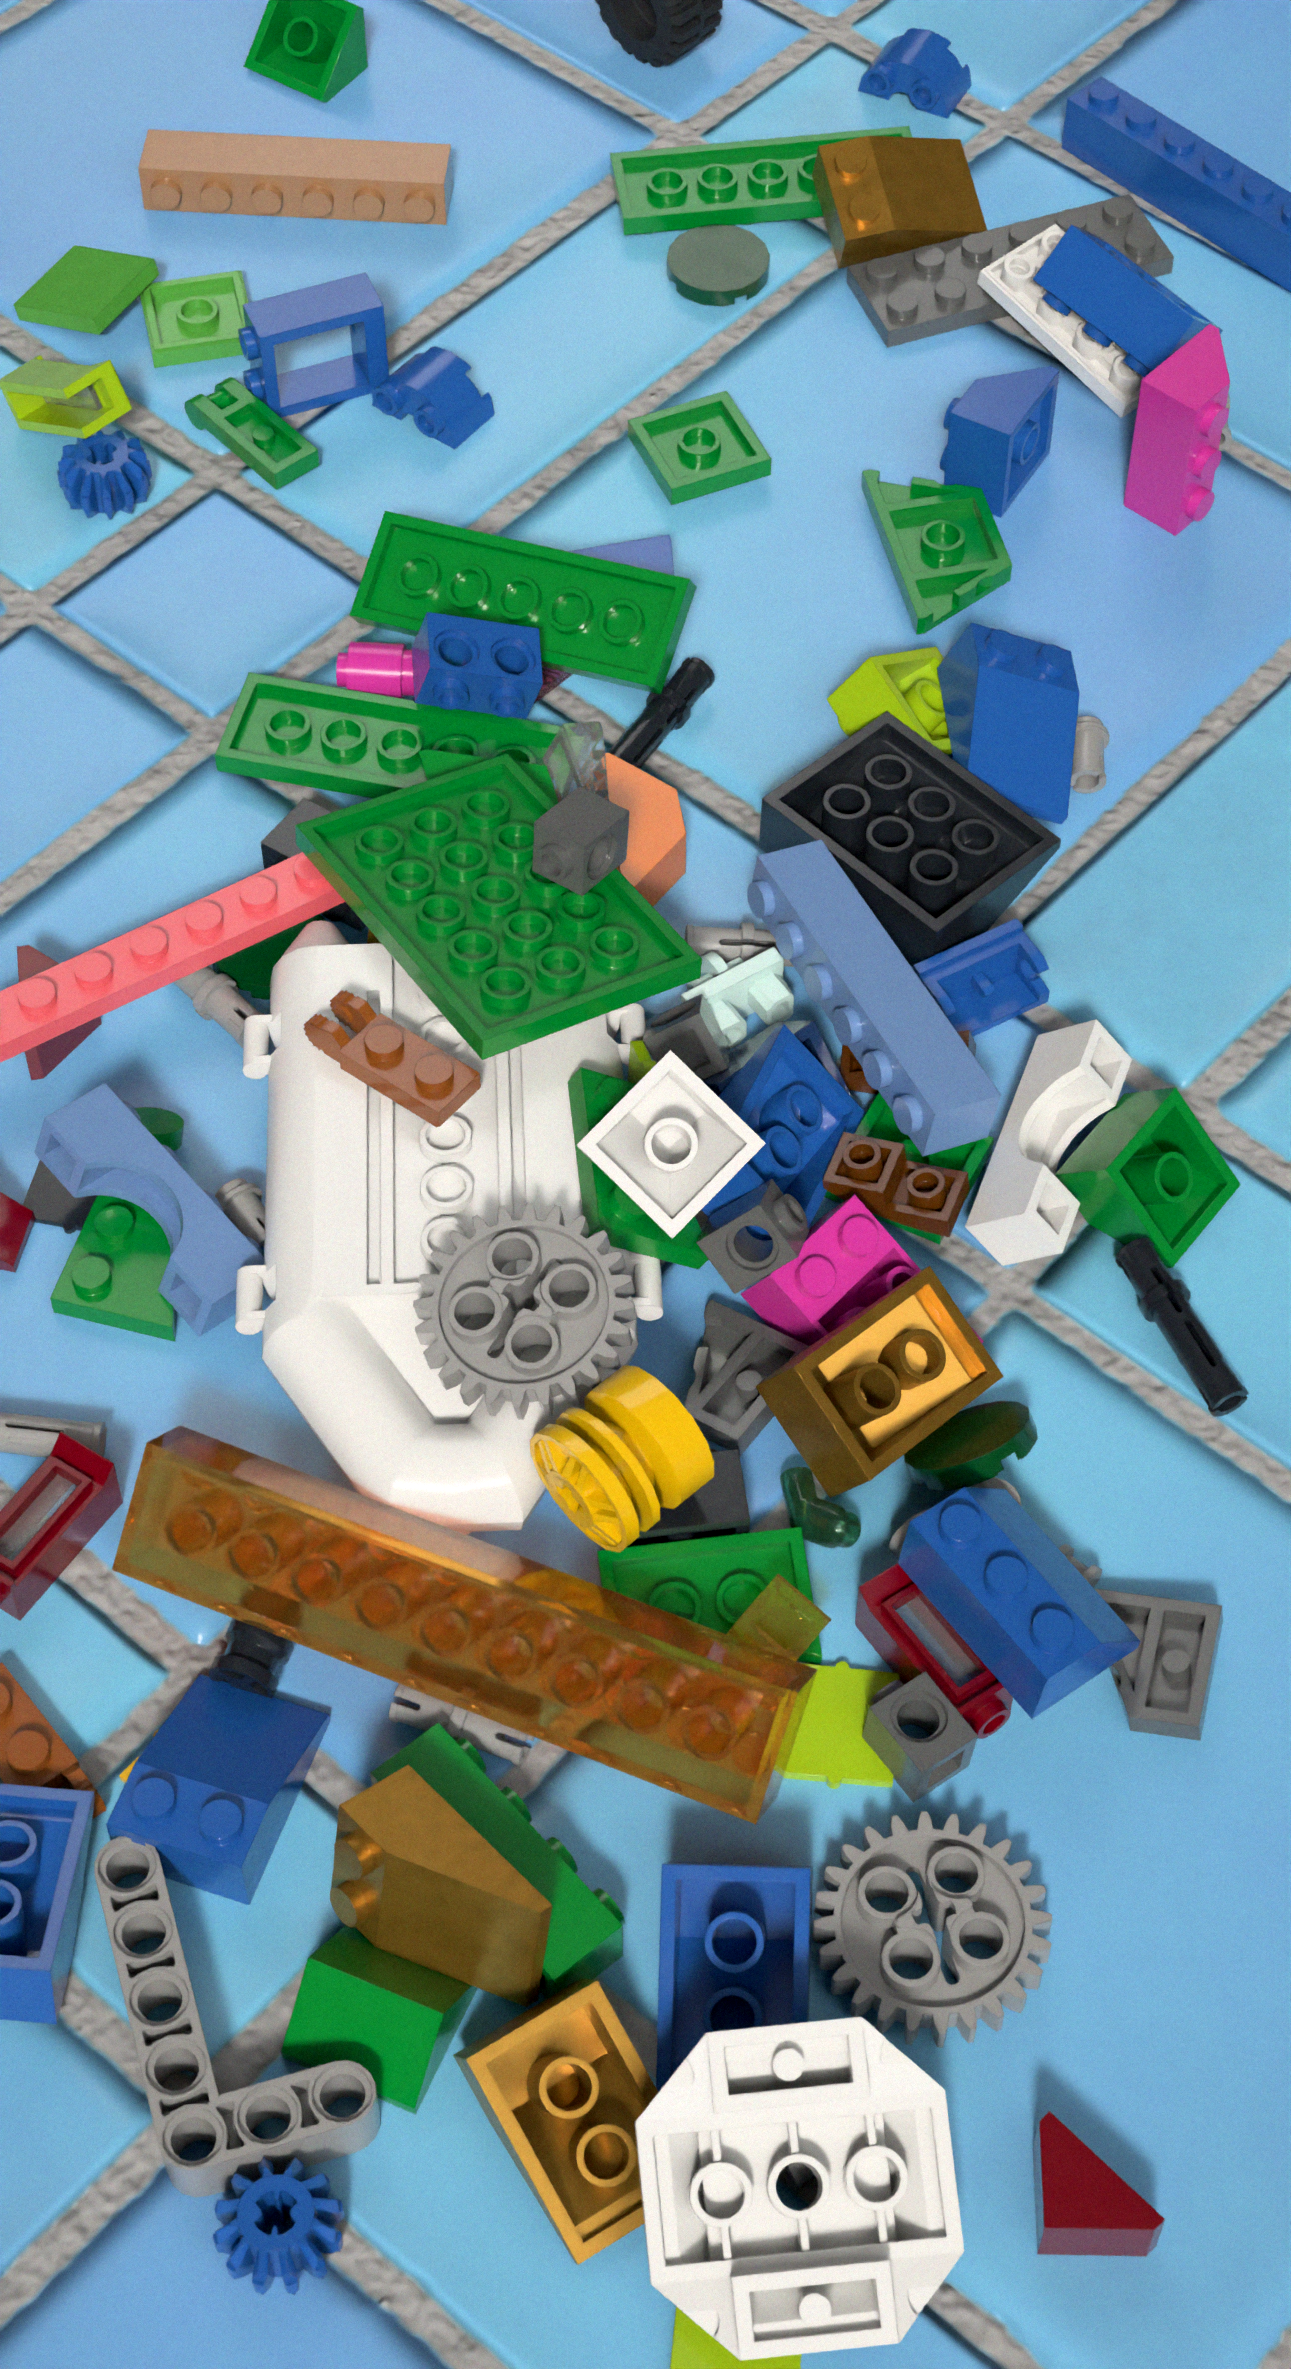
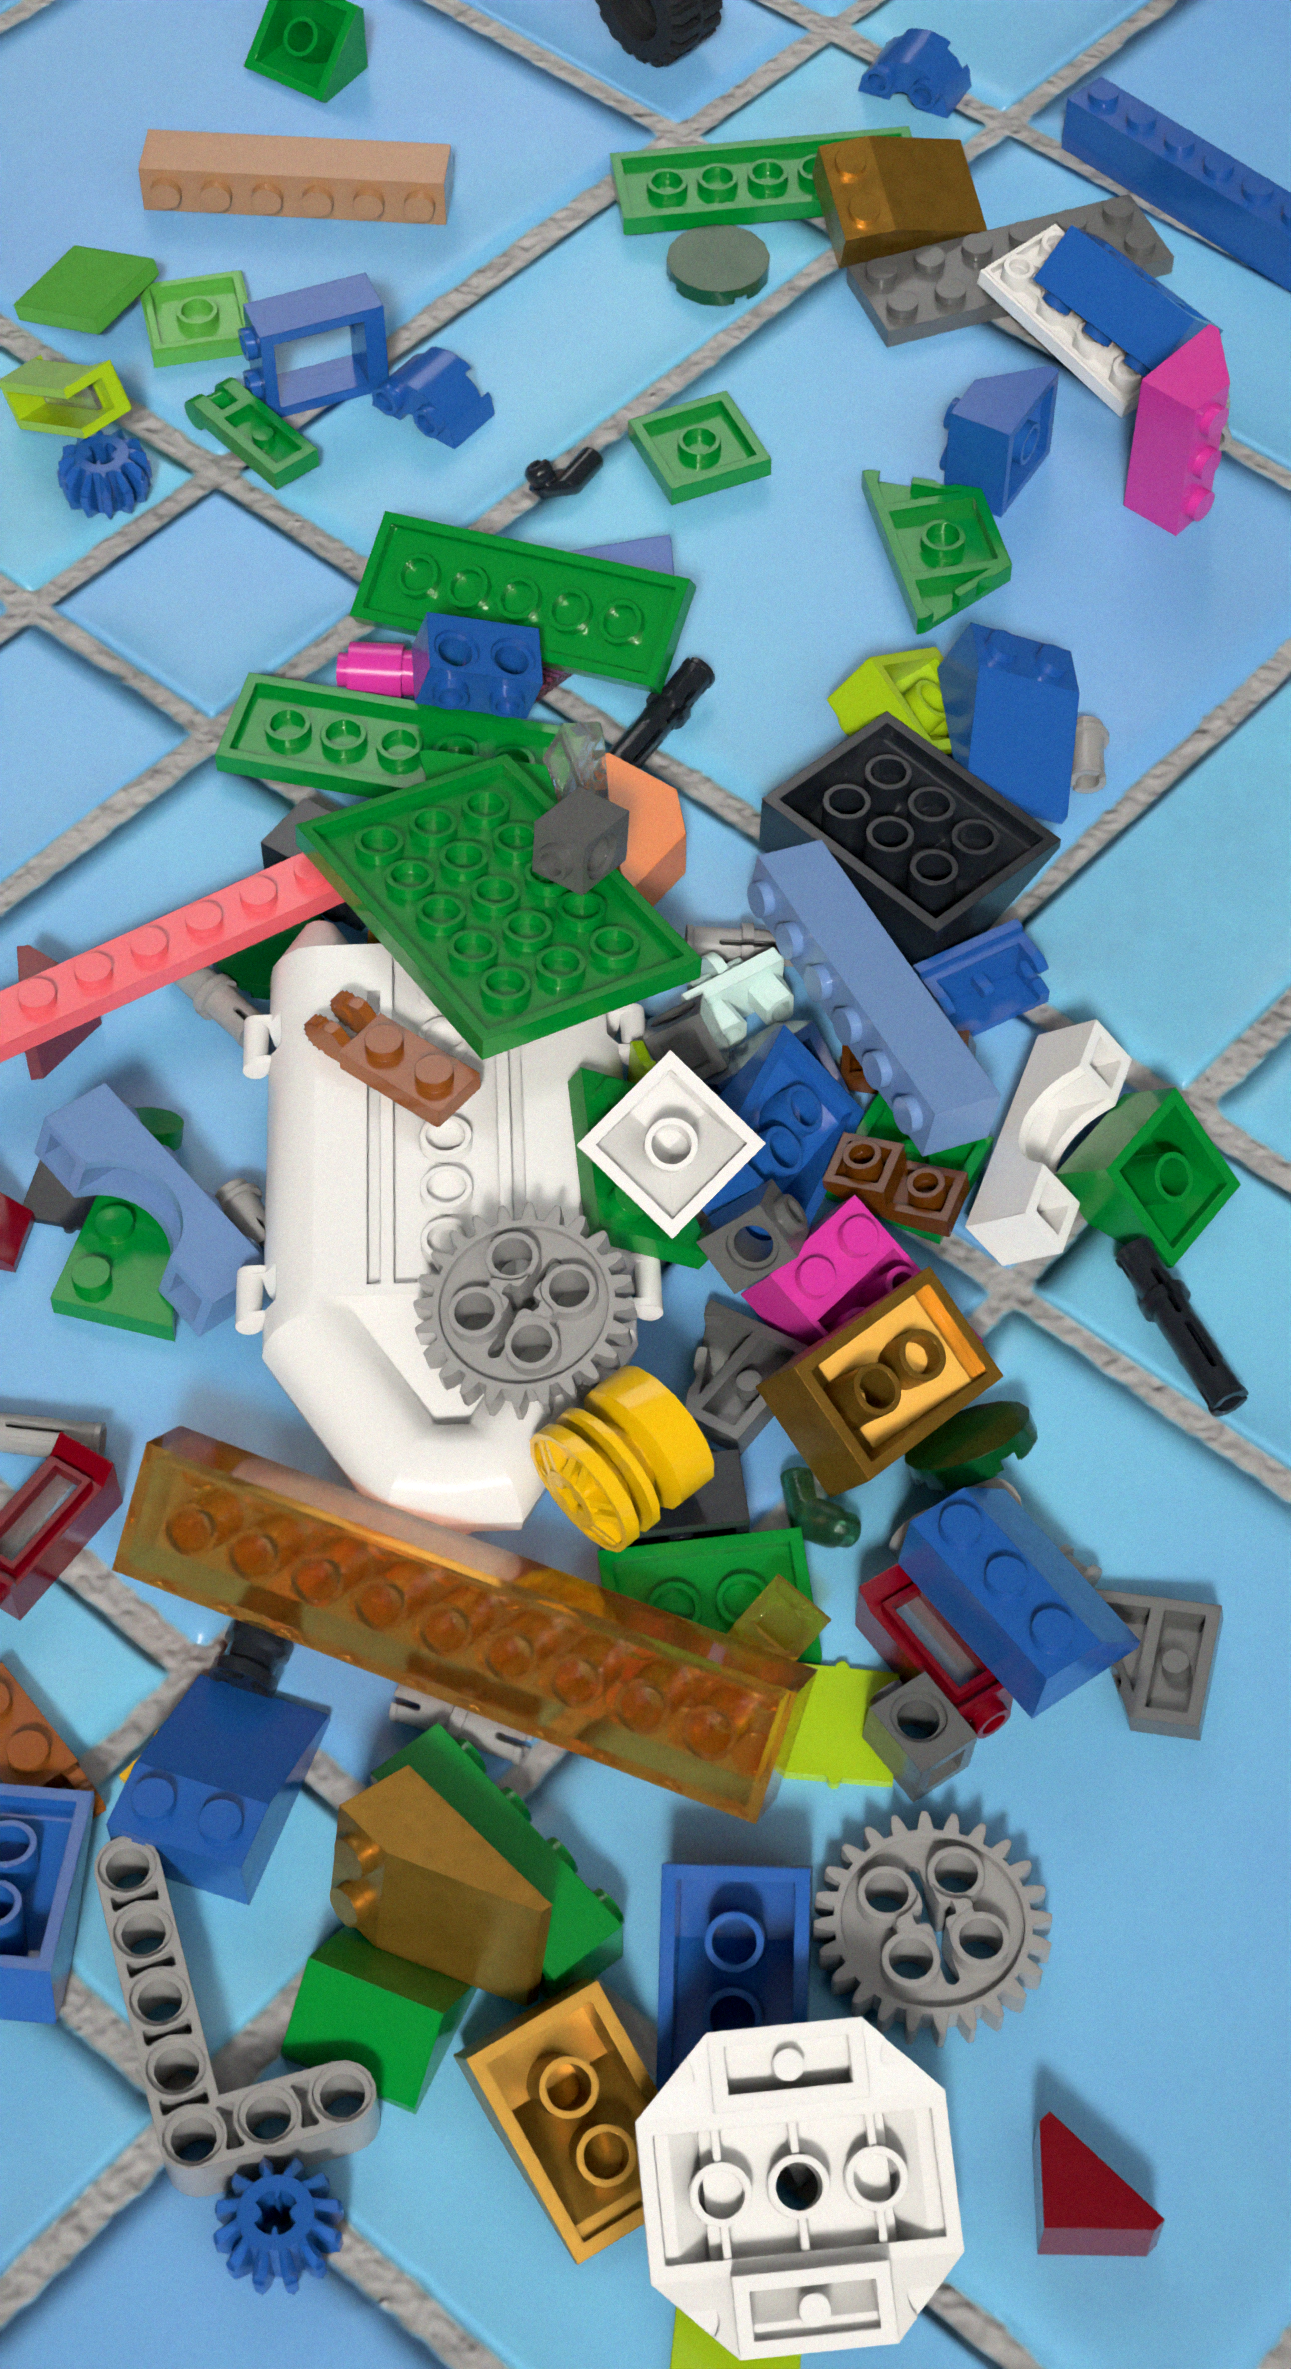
none -> black arm [525,447,604,499]

